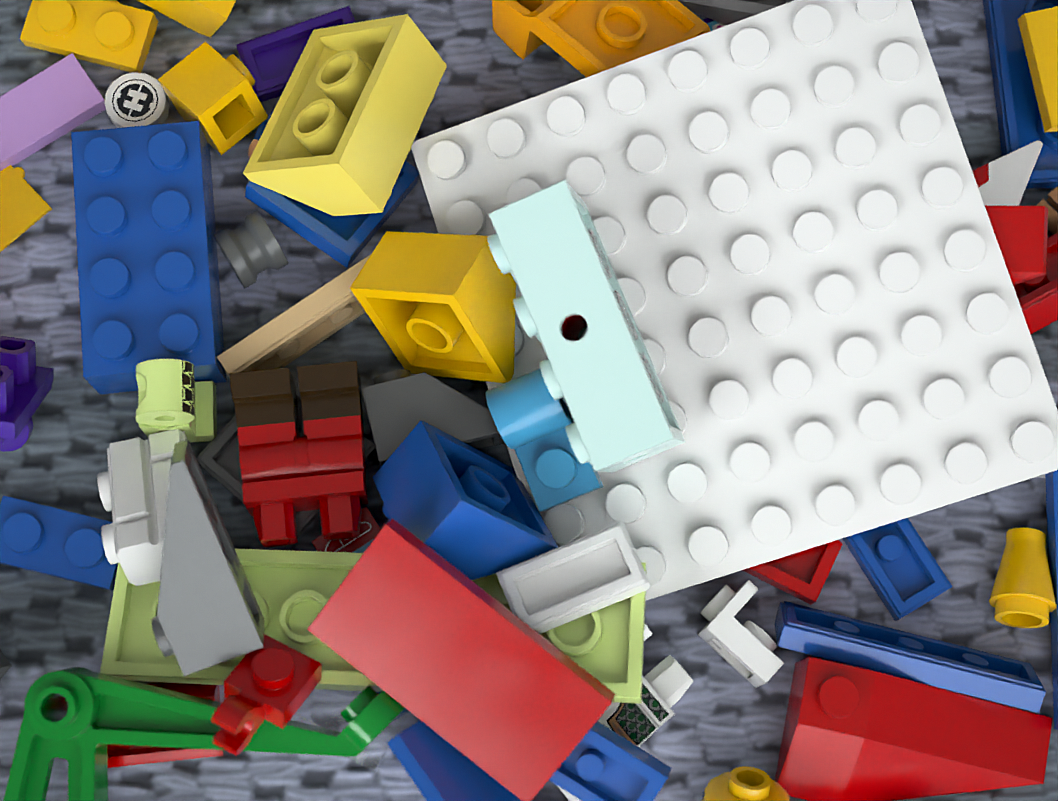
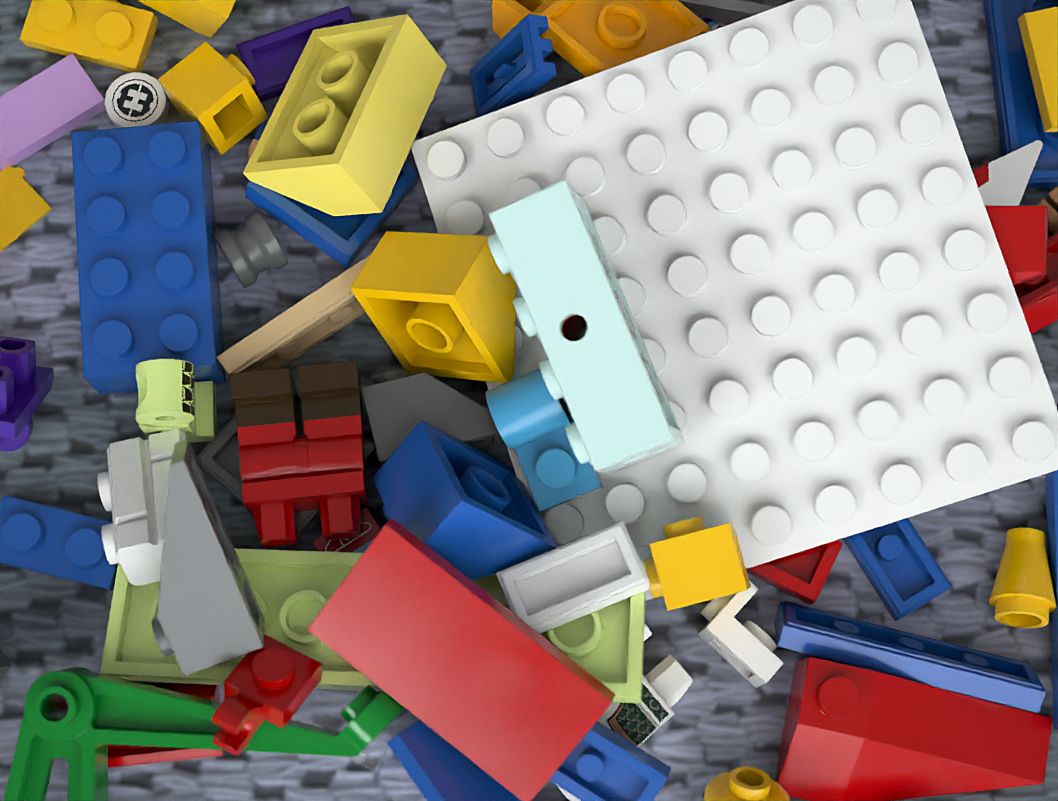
none -> blue tile [469,14,557,118]
none -> yellow brick [643,516,751,611]

